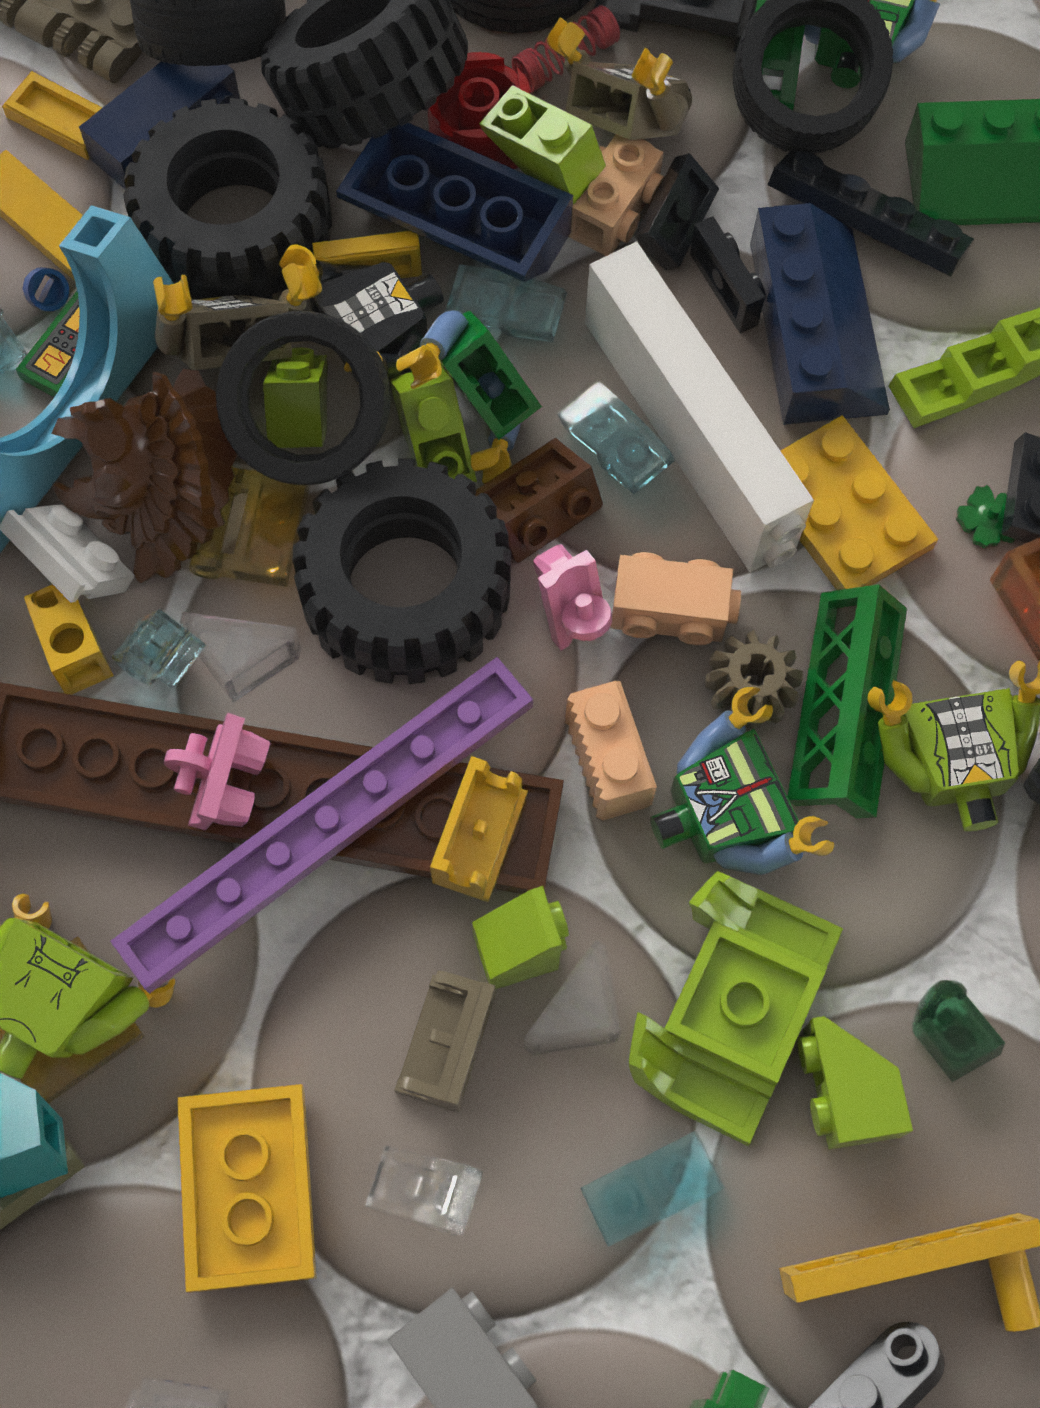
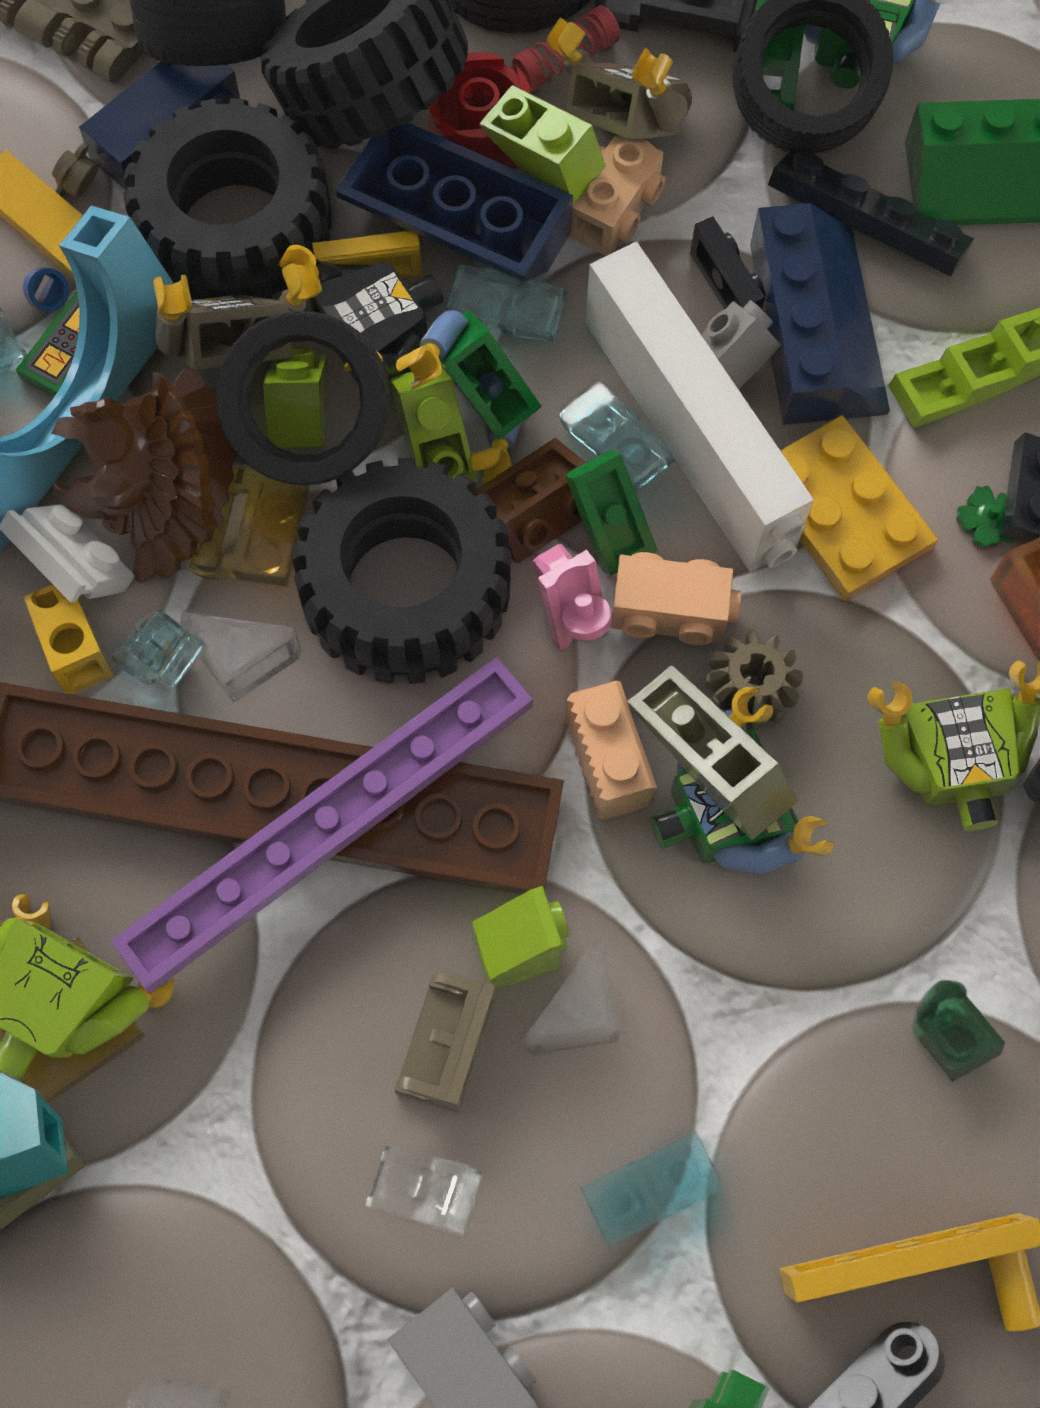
yellow tile [2,71,102,160] -> none
bright pink hips [164,713,270,830] -> none
yellow plate [177,1084,317,1293] -> none
yellow hinge [430,756,528,902] -> none
lime piece [629,871,843,1146] -> none
black plate [634,153,719,270] -> none
green fence [787,584,907,818] -> none
lime slope [797,1016,913,1150] -> none
none -> dark tan plate [52,143,99,199]
none -> green plate [564,449,658,576]
none -> olive slope [627,665,798,840]
none -> light grey brick [701,300,781,390]

